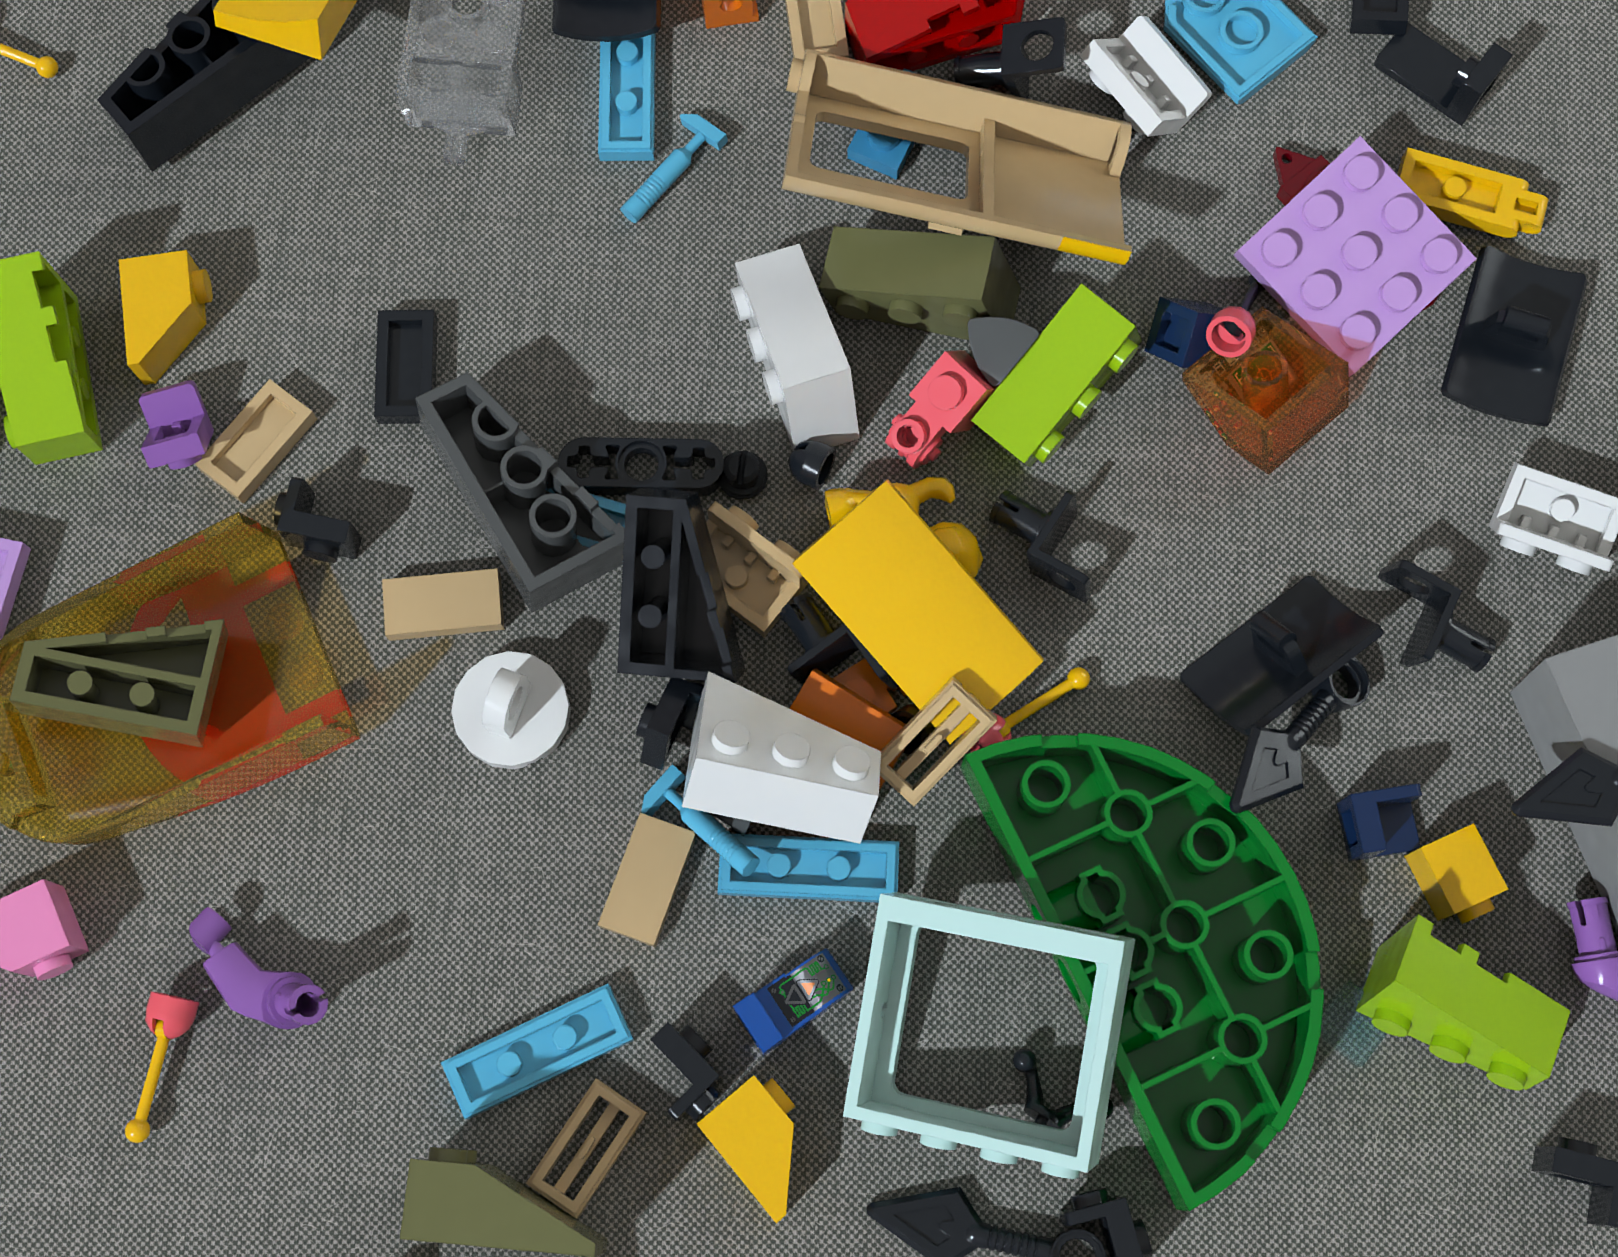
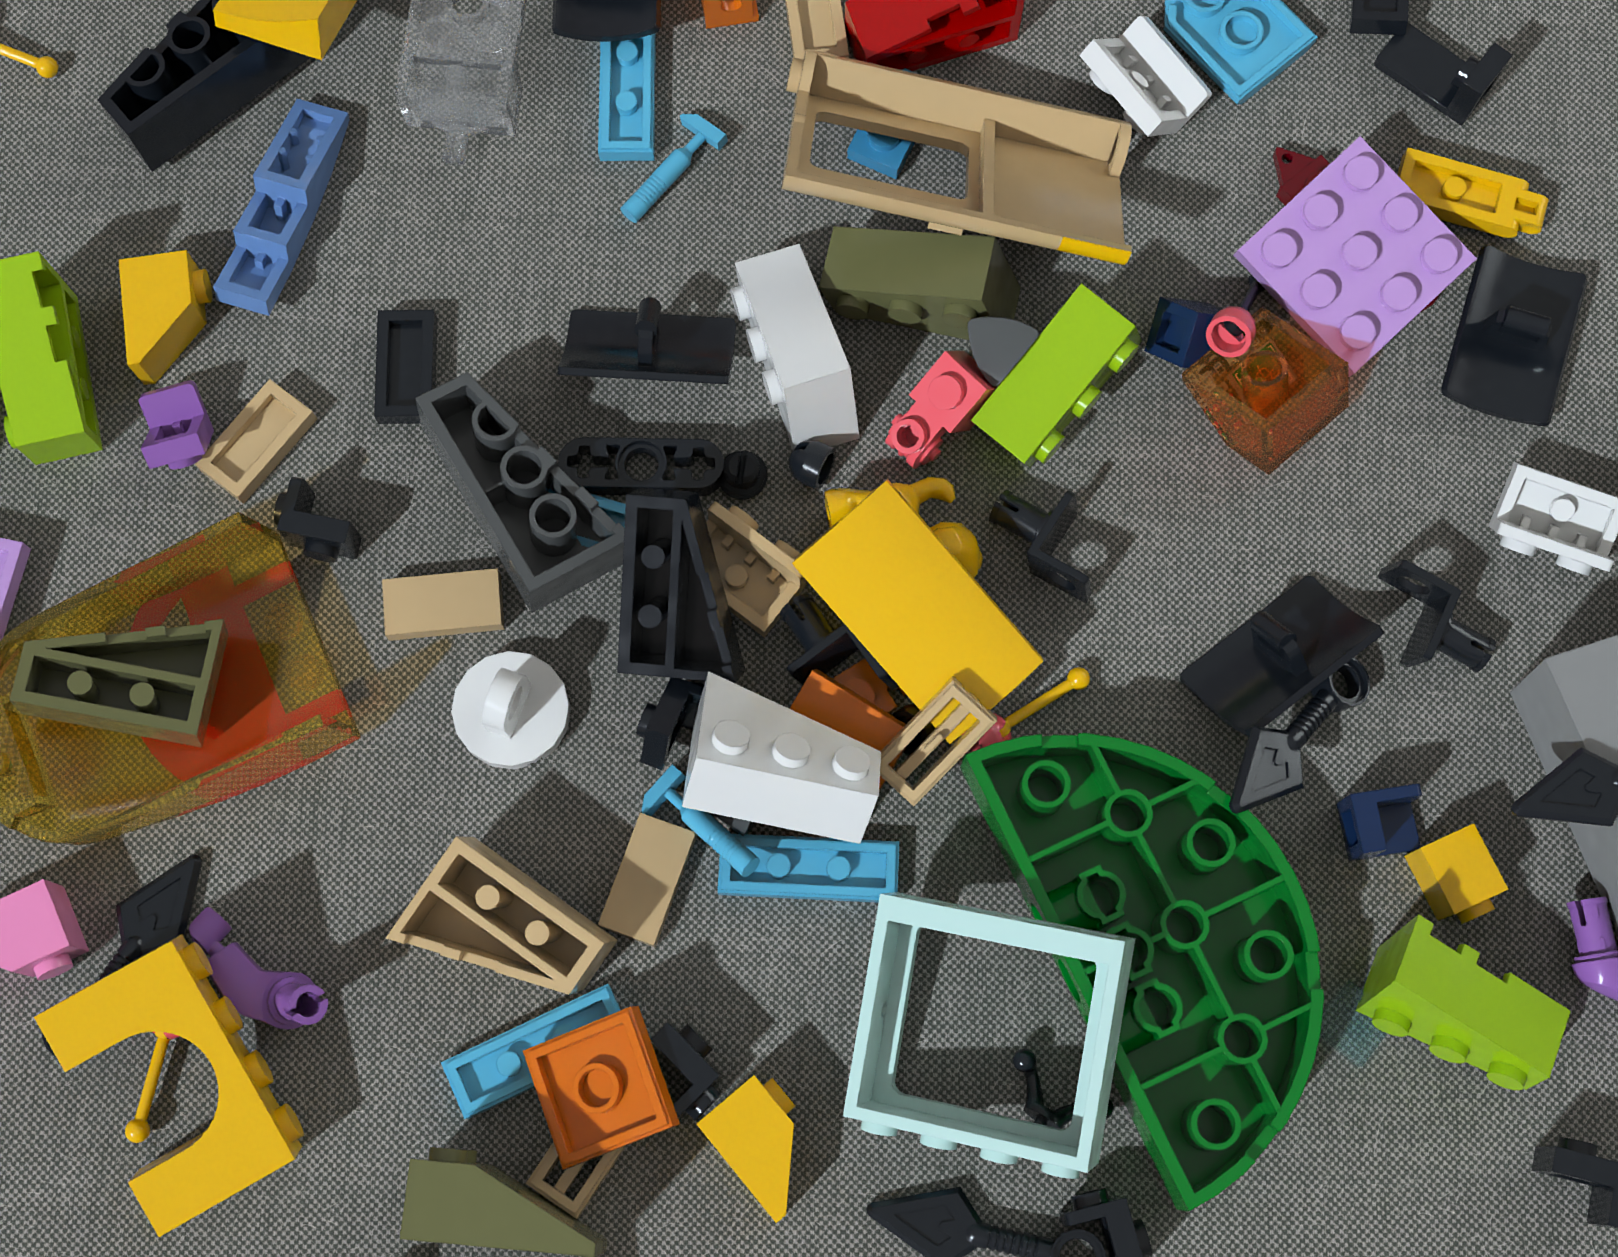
leg [733,948,854,1056] -> none
black bracket [954,17,1067,99] -> none
none -> yellow arch [34,934,304,1237]
none -> black piece [42,854,202,1055]
none -> medium blue slope [213,99,350,316]
none -> tan wedge [386,836,618,995]
none -> orange tile [523,1006,680,1170]
none -> black shield [558,297,736,384]

